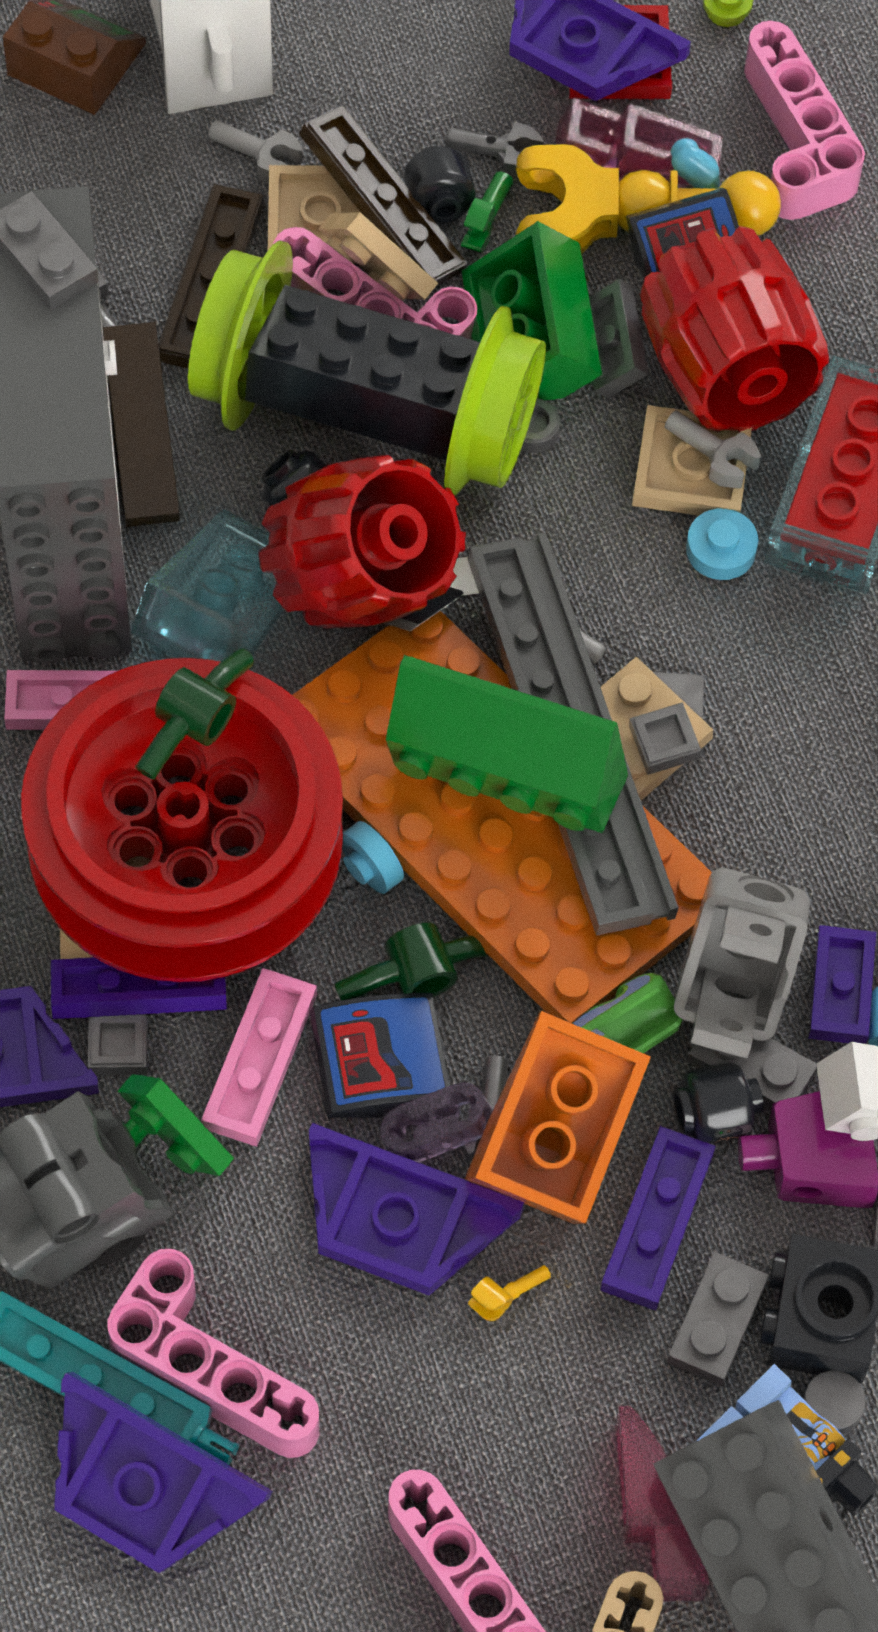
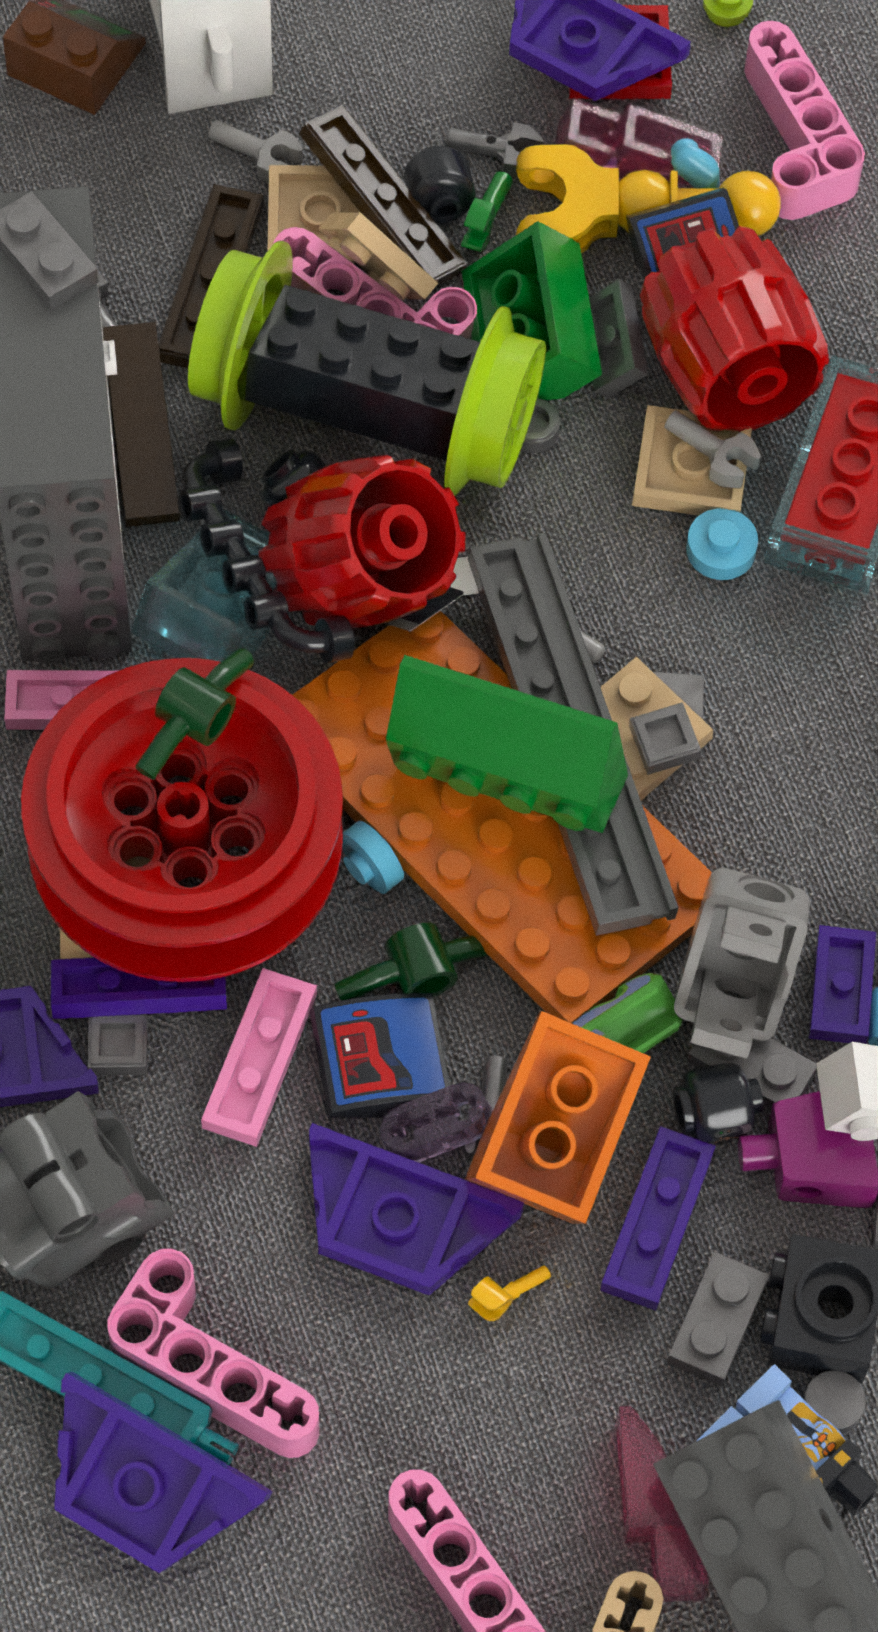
green plate [117,1074,234,1176] -> none
none -> black bar [179,438,355,663]

